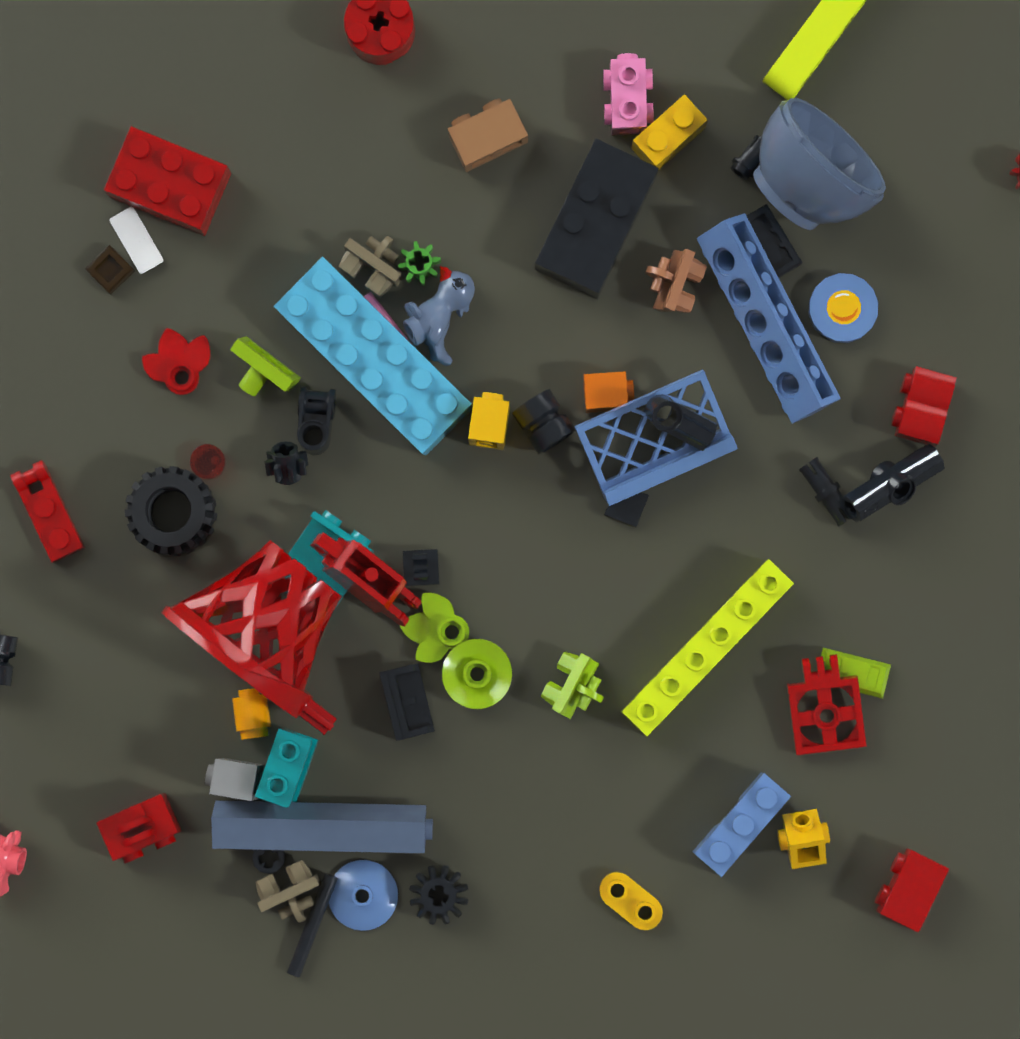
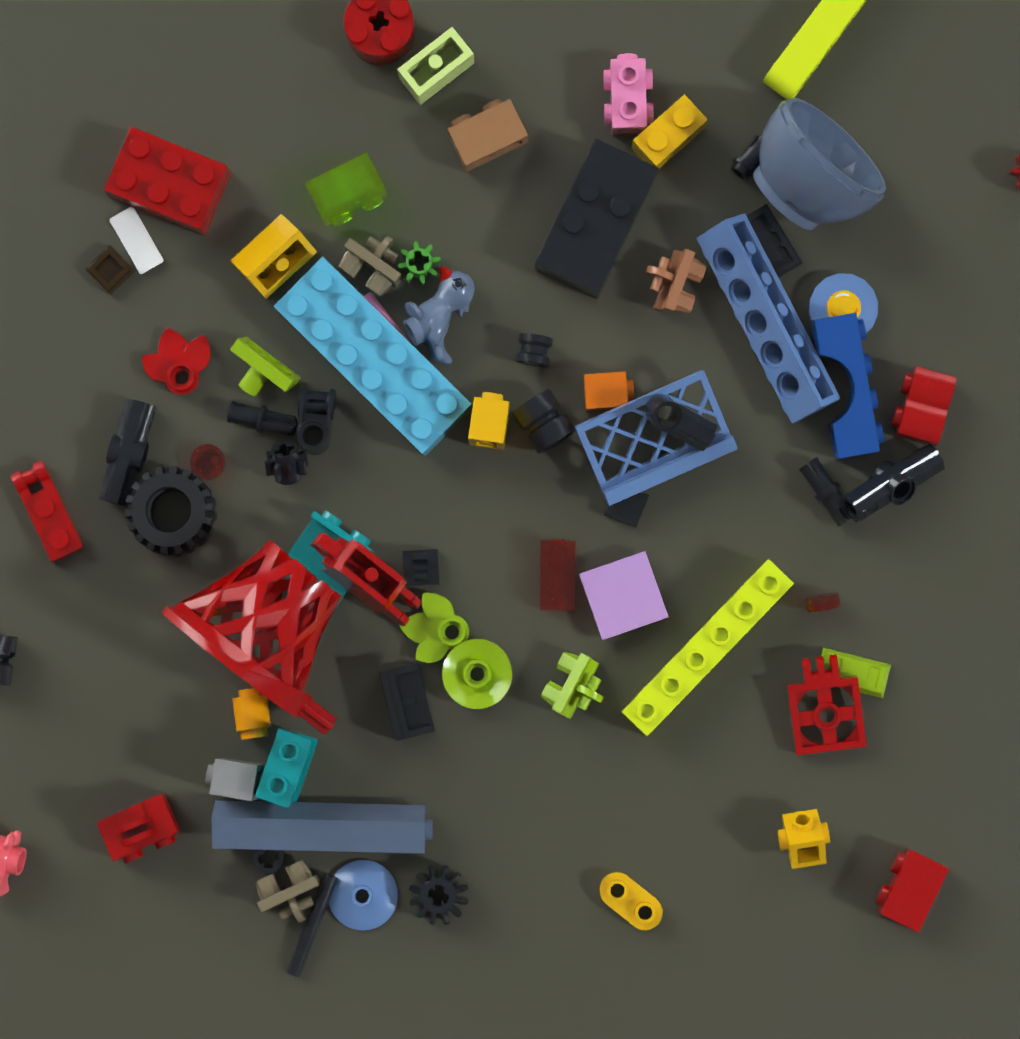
medium blue arch [692,772,791,877] -> none
none -> black piece [99,398,156,507]
none -> black axle [227,401,298,436]
none -> yellow brick [230,214,317,299]
none -> clear neon green brick [305,152,387,226]
none -> yellowish green brick [397,27,475,105]
none -> black wheel [515,333,553,367]
none -> clear red hinge [540,539,576,611]
none -> lavender tile [579,551,669,640]
none -> clear red tile [804,592,841,612]
none -> blue arch [811,313,884,459]

